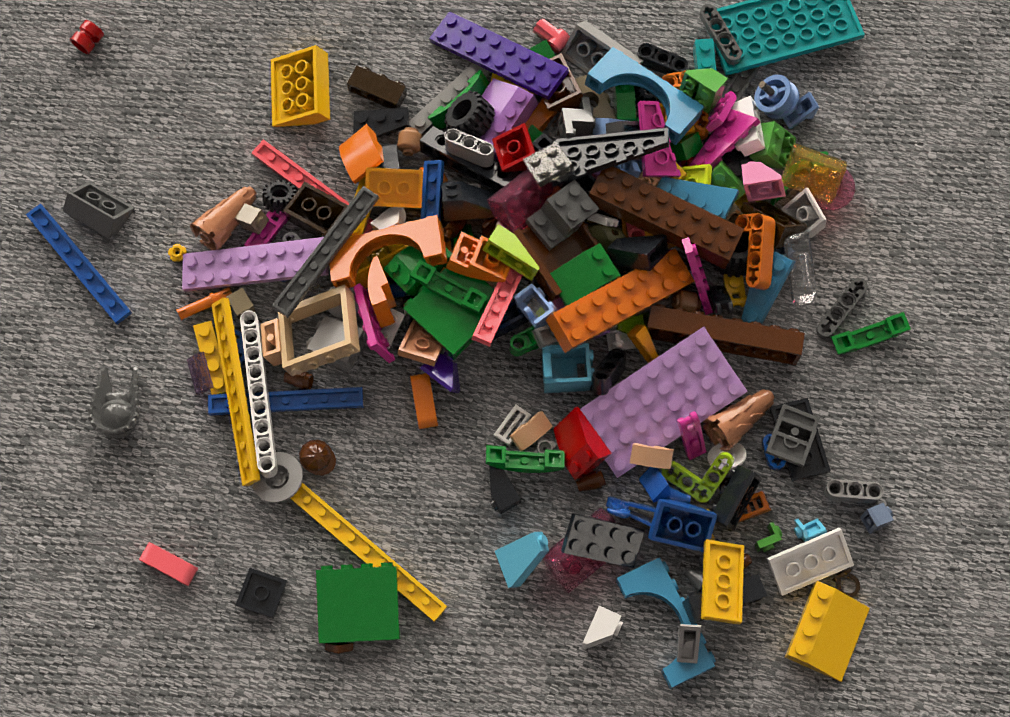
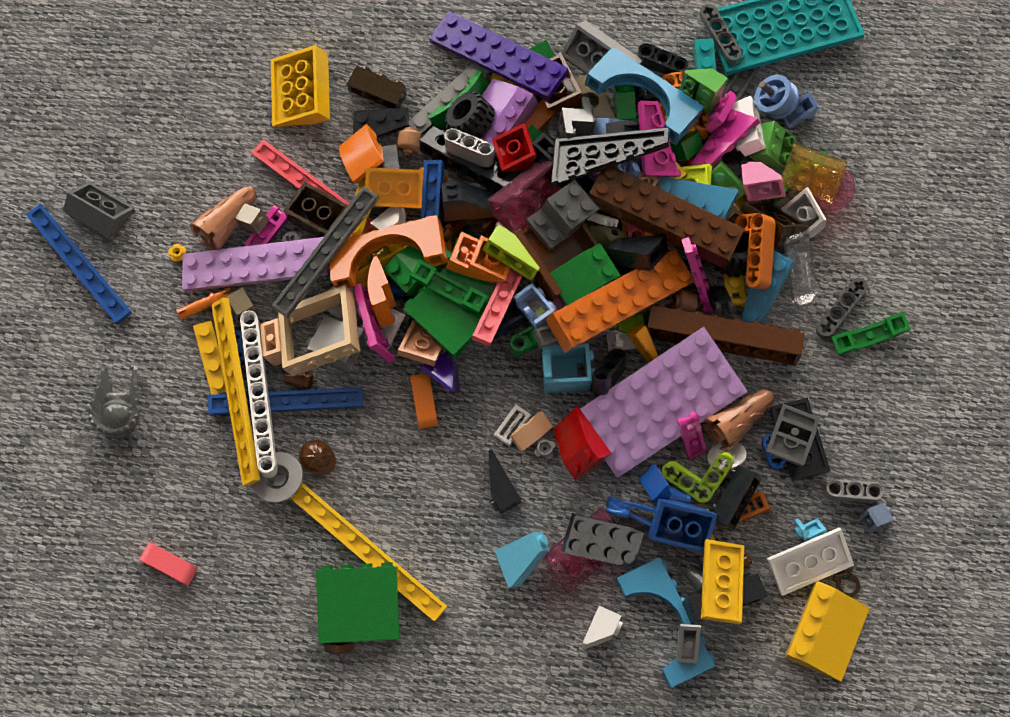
red wheel [70,20,104,55] -> none
tile [187,352,213,395] -> none
black plate [235,568,288,619] -> none
black tyre [262,180,297,214] -> none
green slope [485,445,565,473] -> none
clear smoke plate [523,141,574,187] -> none
coral piece [533,19,570,53] -> none
reddish brown cone [576,470,606,492] -> none
light nougat slope [630,443,674,469] -> none
bright green bracket [755,522,782,553] -> none

